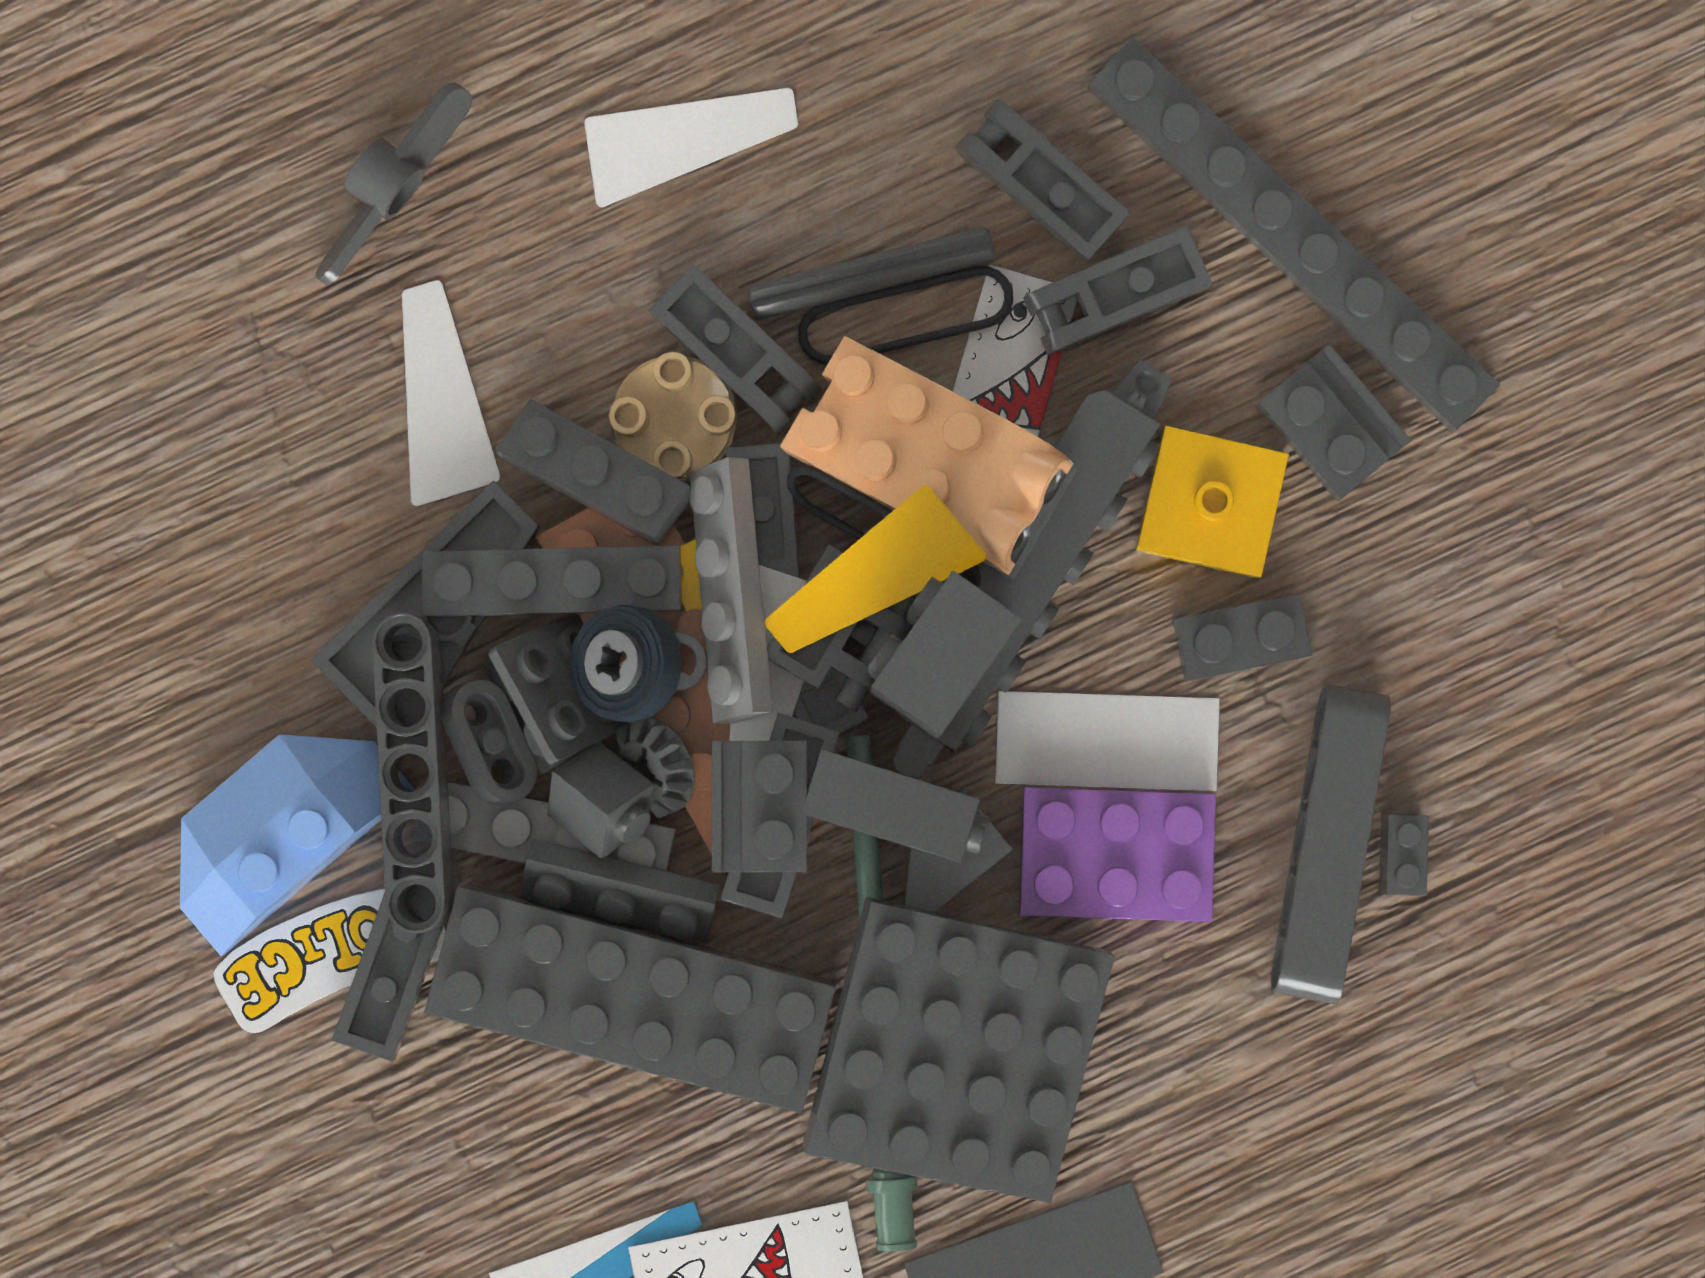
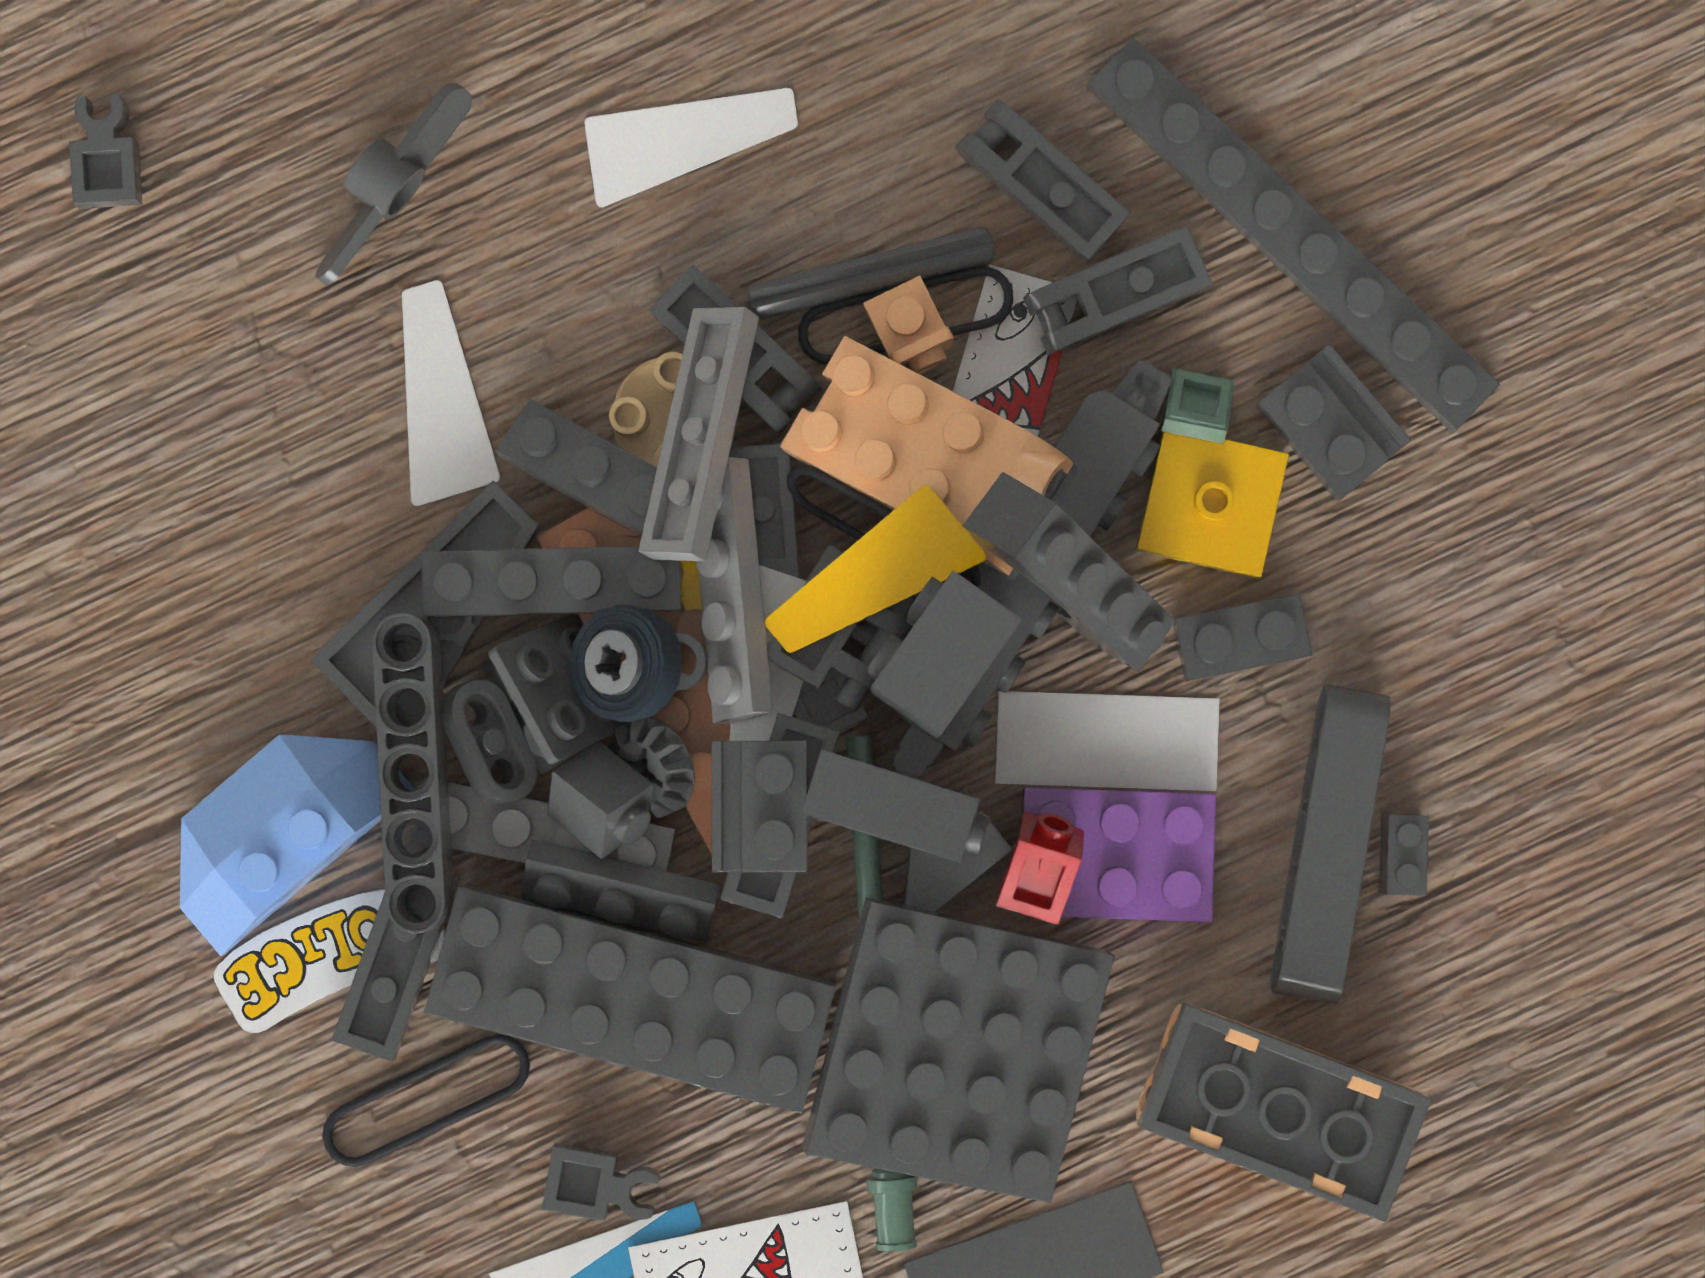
none -> dark grey plate [69,94,143,209]
none -> black piece [322,1034,530,1167]
none -> dark grey plate [541,1143,660,1221]
none -> light grey plate [638,307,759,561]
none -> light nougat bracket [863,275,954,375]
none -> dark grey arch [962,472,1176,672]
none -> bracket [996,812,1084,925]
none -> dark grey piece [1136,1002,1431,1222]
none -> sand green tile [1161,368,1235,444]

